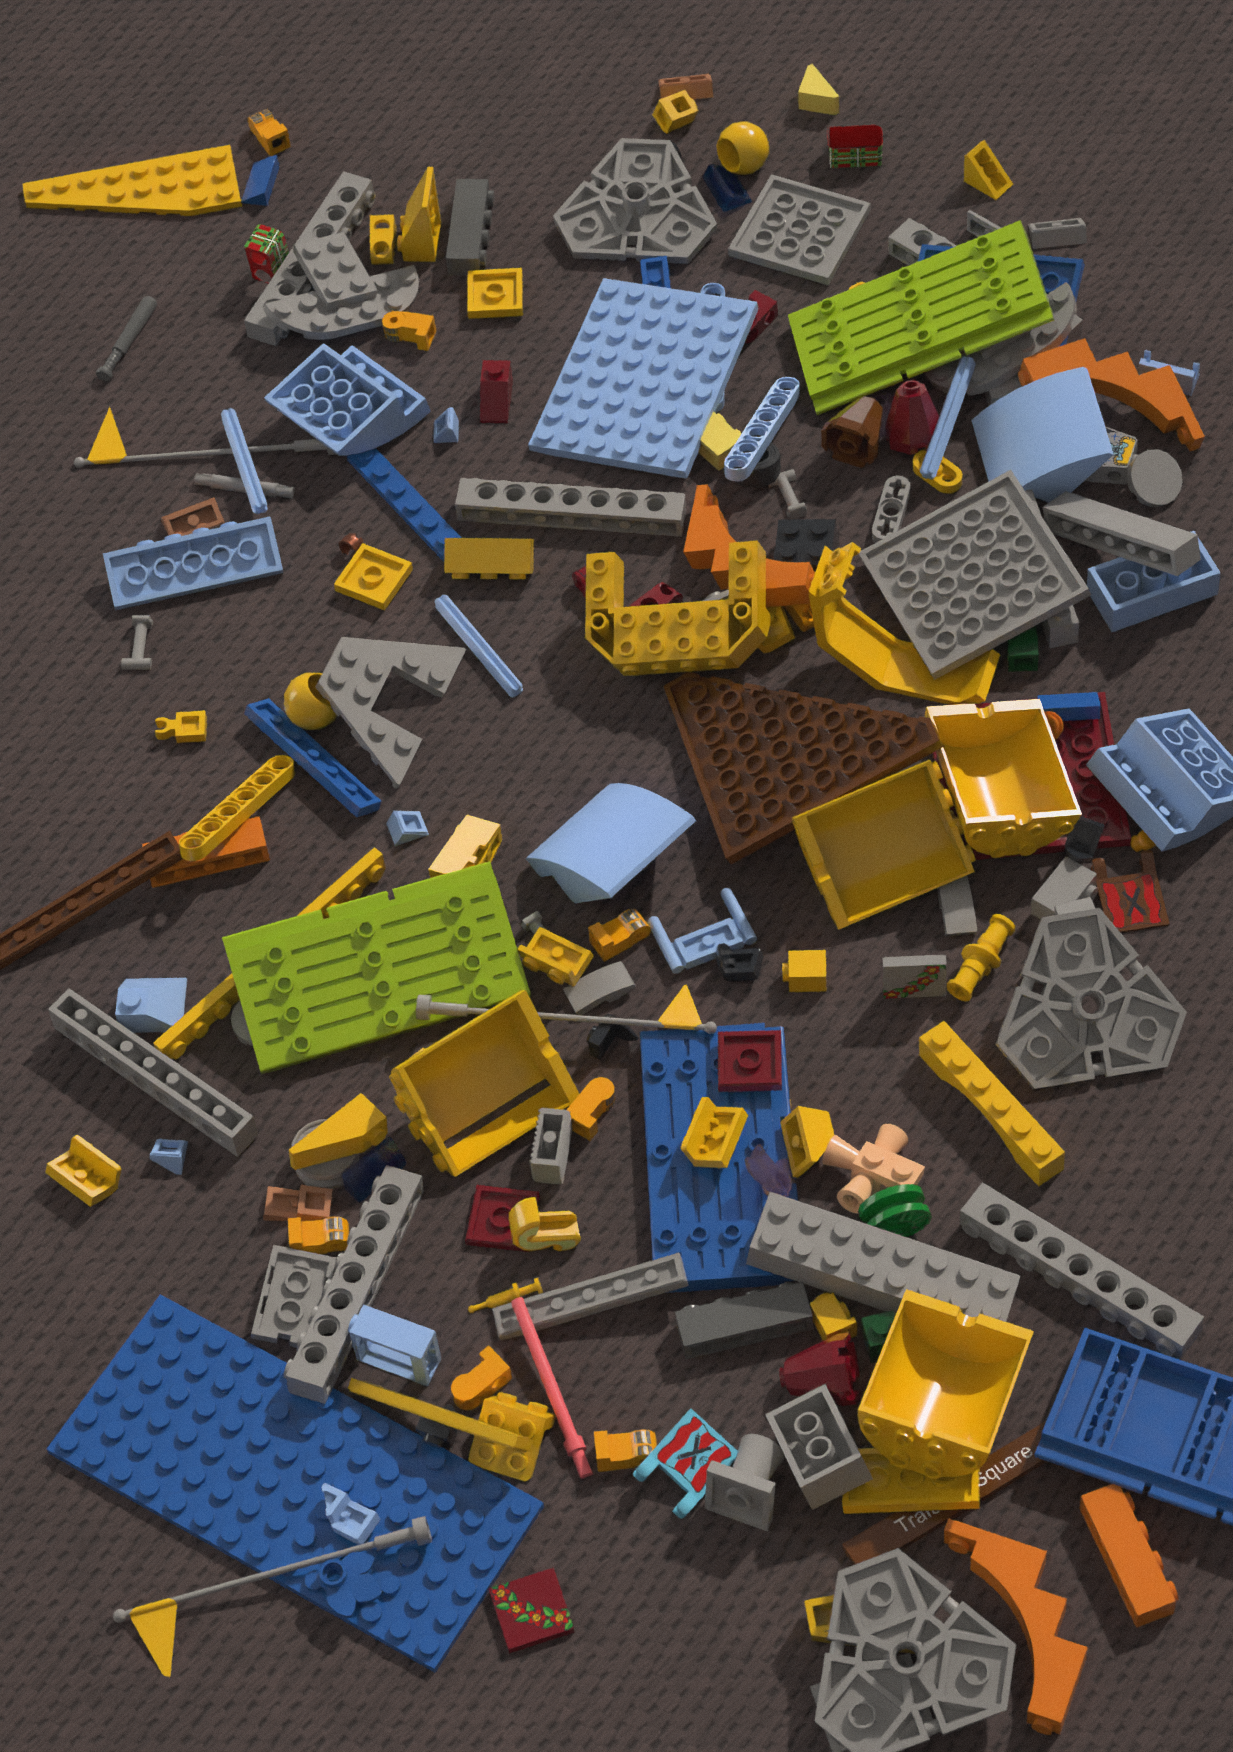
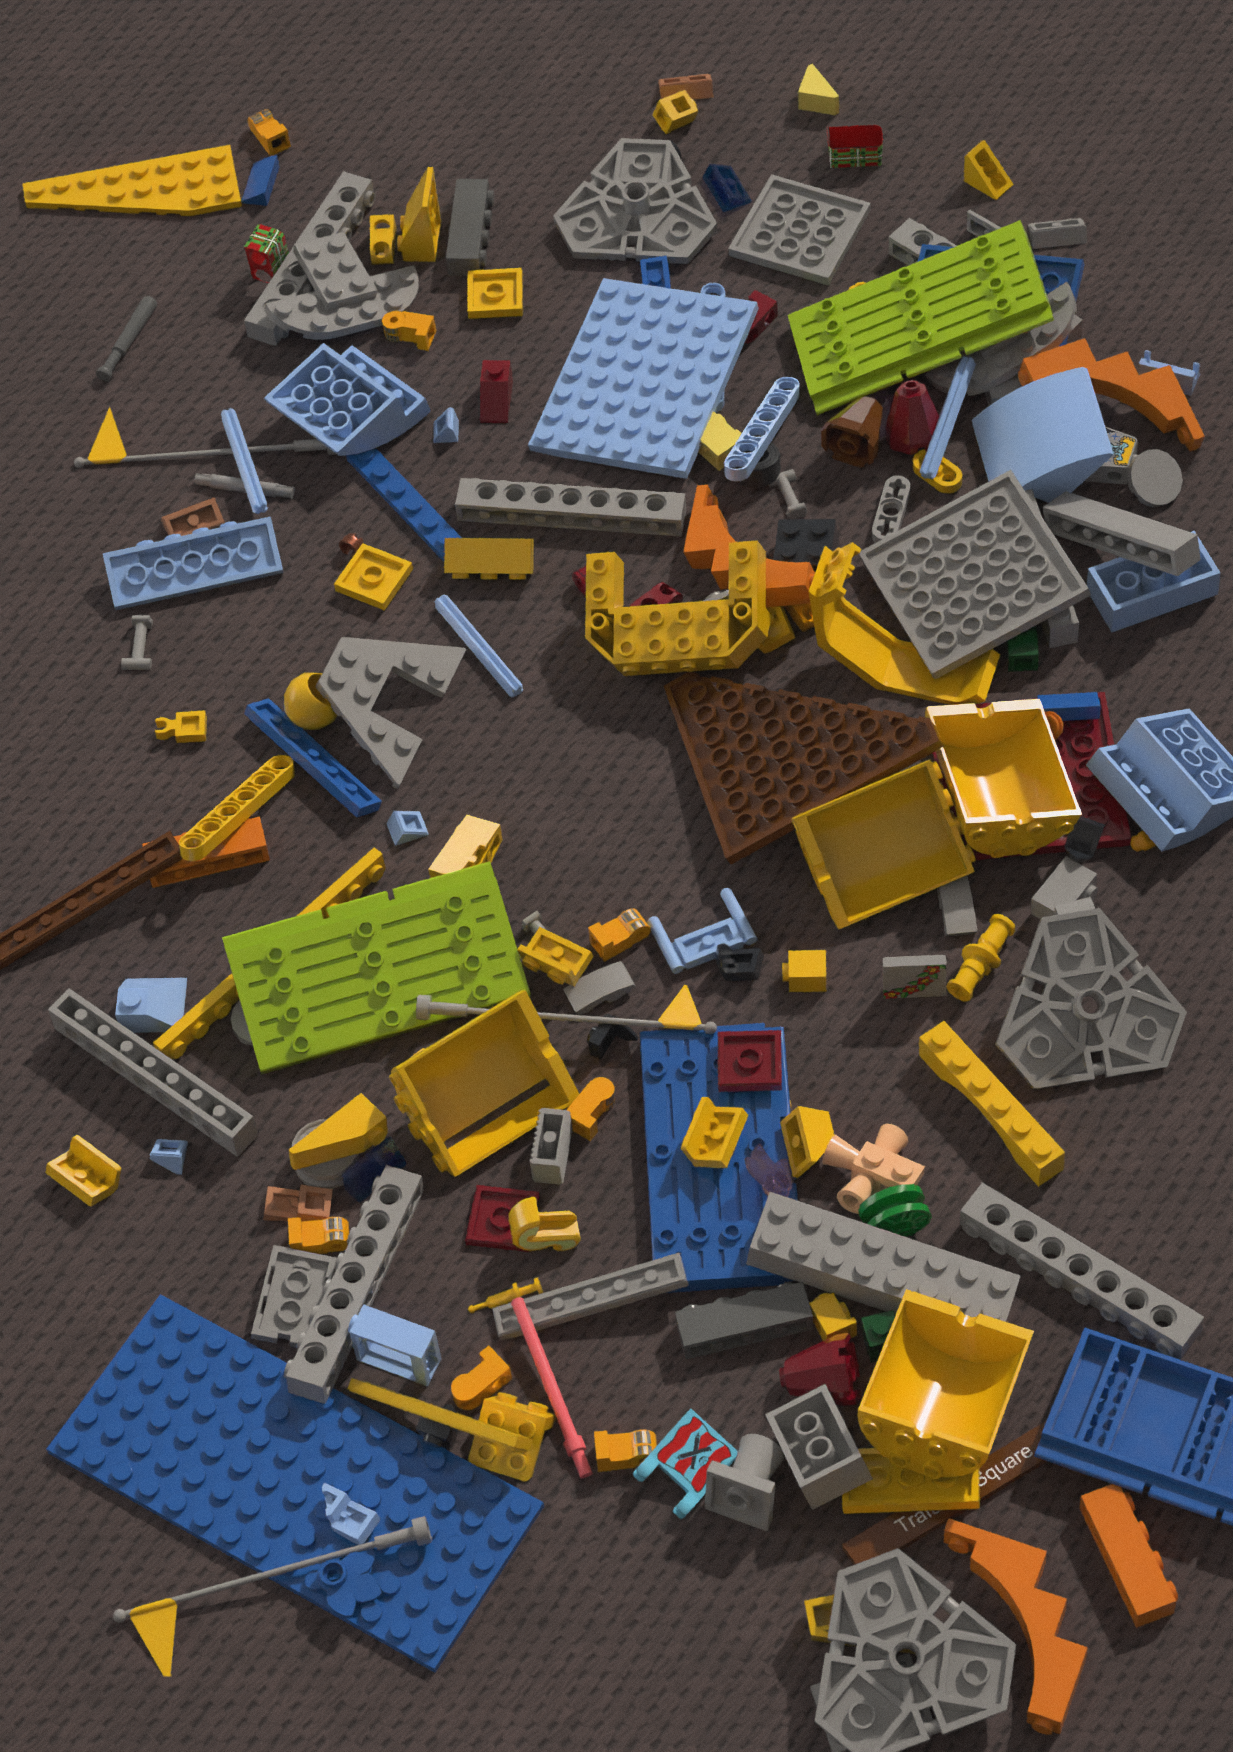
dark red tile [489,1567,575,1654] -> none
light blue slope [525,783,696,903] -> none
yellow helmet [717,122,769,175] -> none
flag [1091,850,1170,933] -> none

